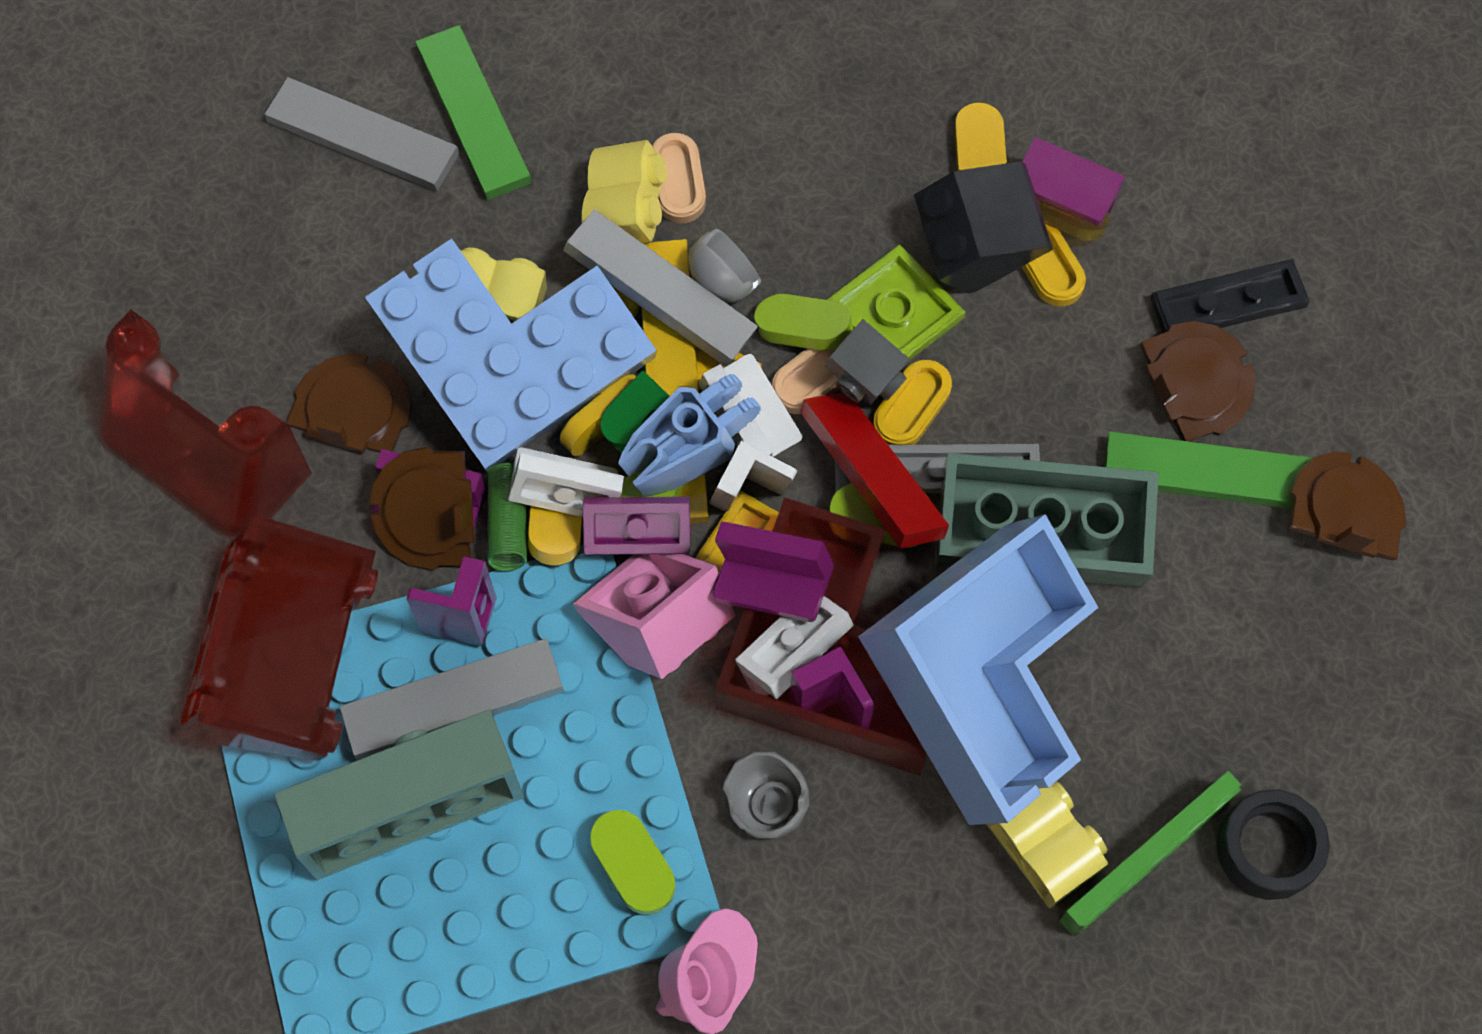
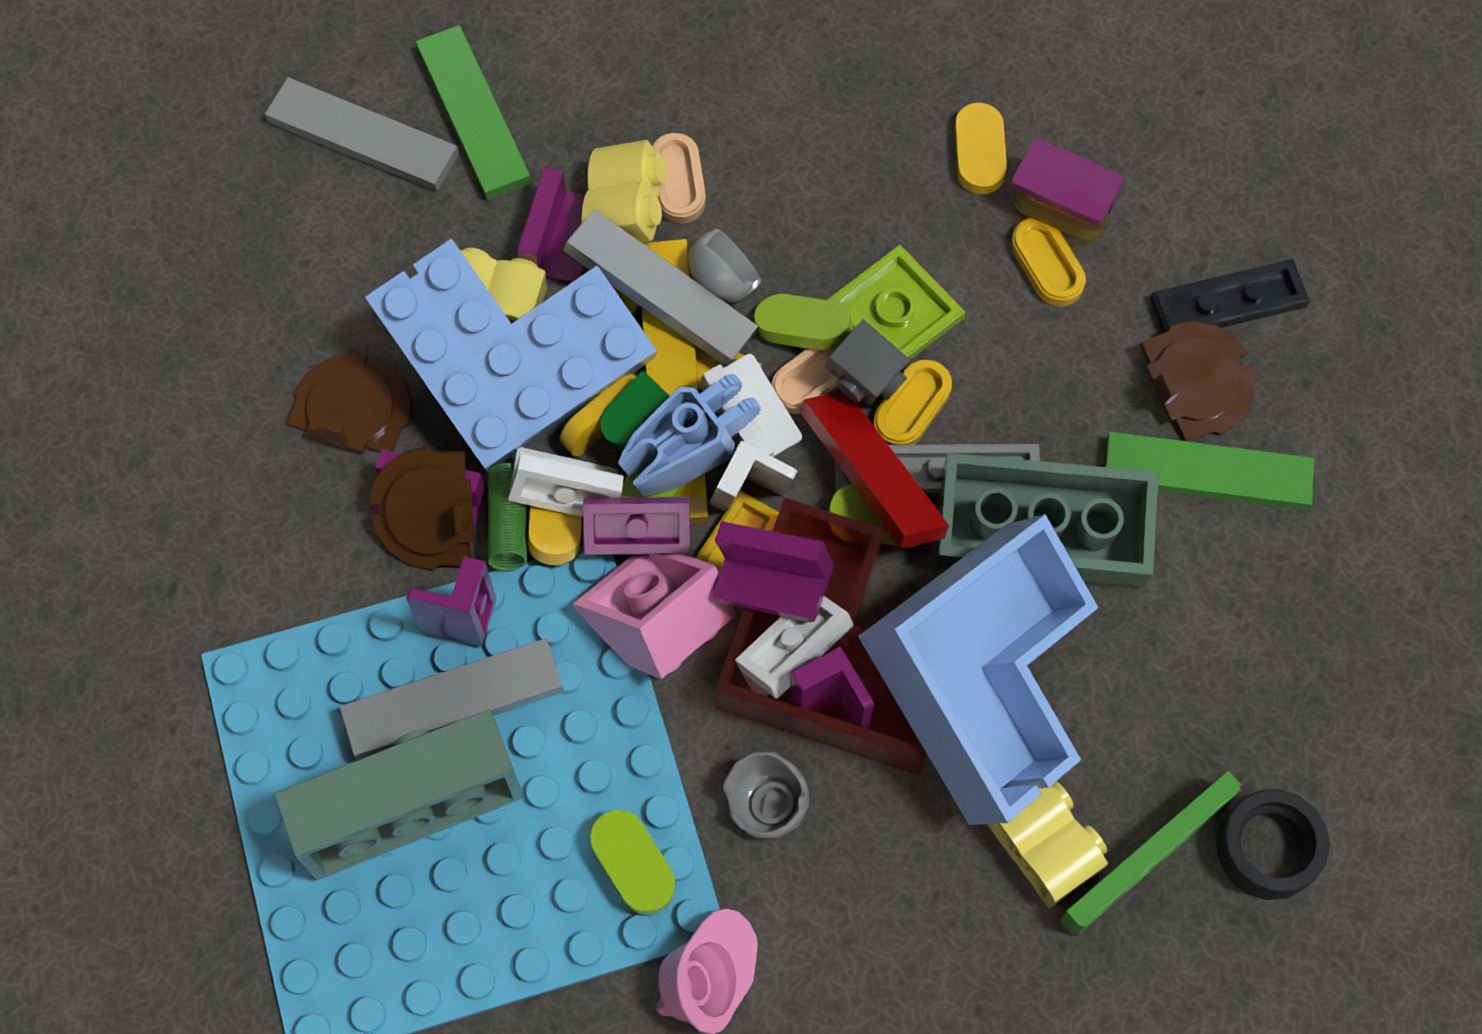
clear red windscreen [98,309,312,539] -> none
clear red windscreen [177,514,378,761] -> none
black slope [914,161,1053,293] -> none
reddish brown piece [1288,451,1406,561] -> none
none -> magenta panel [517,167,585,284]

